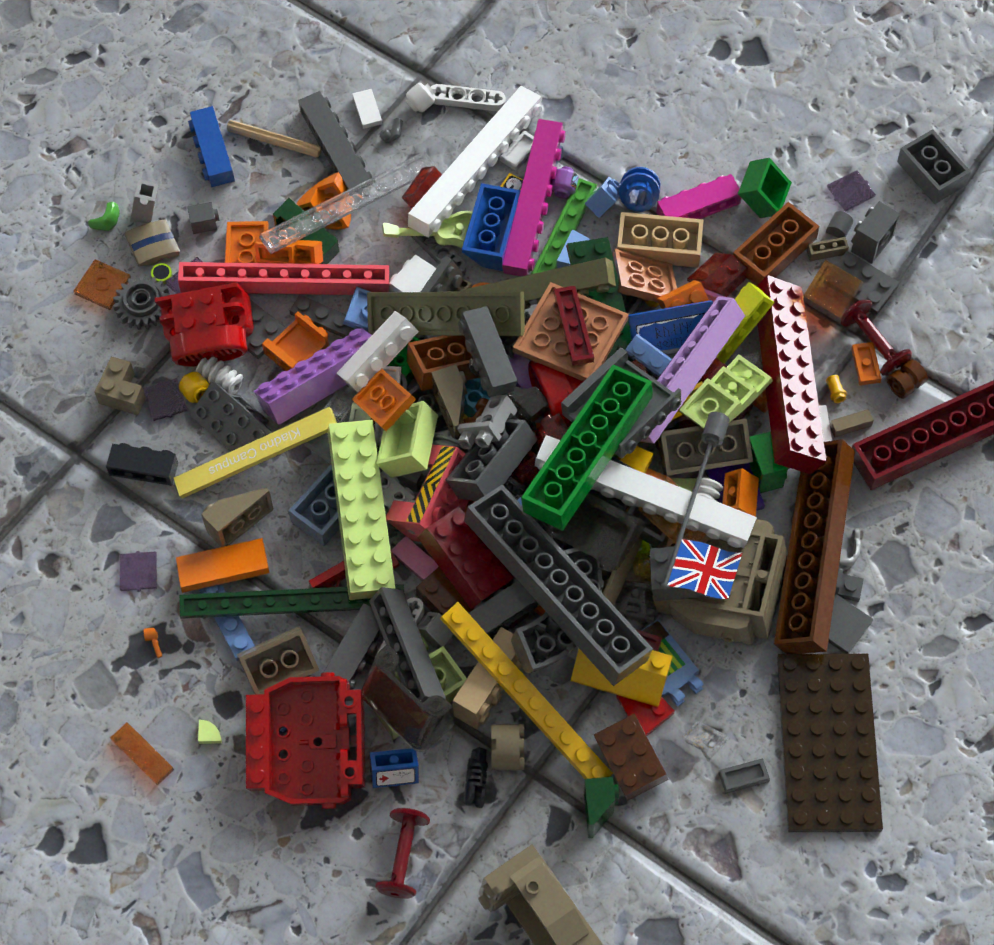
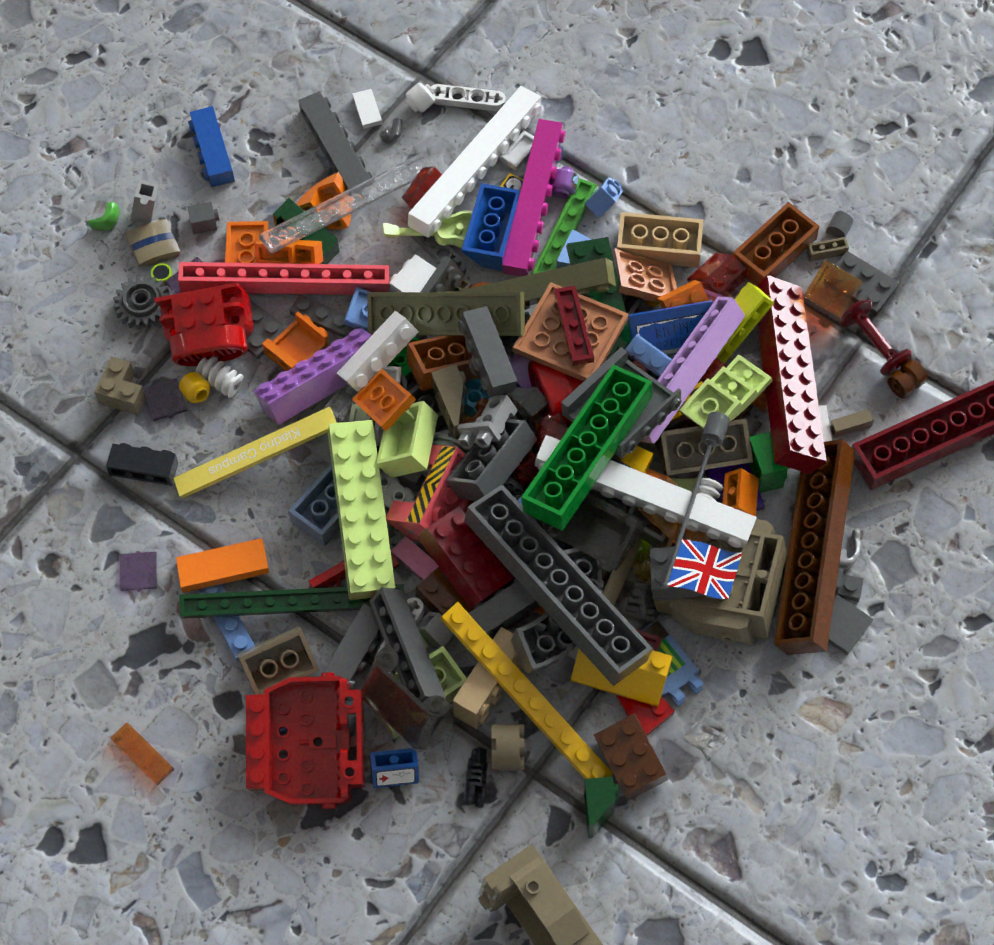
clear orange tile [73,259,131,310] -> none
orange hand [144,628,162,658] -> none
dark grey bracket [190,382,273,452] -> none
yellowish green tile [198,720,222,744] -> none
dark tan slope [201,488,274,547] -> none
tan axle [227,120,321,157] -> none
dark red hose [375,808,430,899] -> none
blue piece [619,167,661,212] -> none
dark pink brick [656,174,741,219] -> none
dark grey tile [718,758,770,794] -> none
green piece [738,158,792,218] -> none
dark brown plate [777,653,883,832] -> none
yellow pin [826,375,847,403] -> none
clear purple piece [827,170,876,211] -> none
dark grey brick [851,201,900,264] -> none
orange plate [851,342,882,385] -> none
dark grey brick [897,129,971,204] -> none

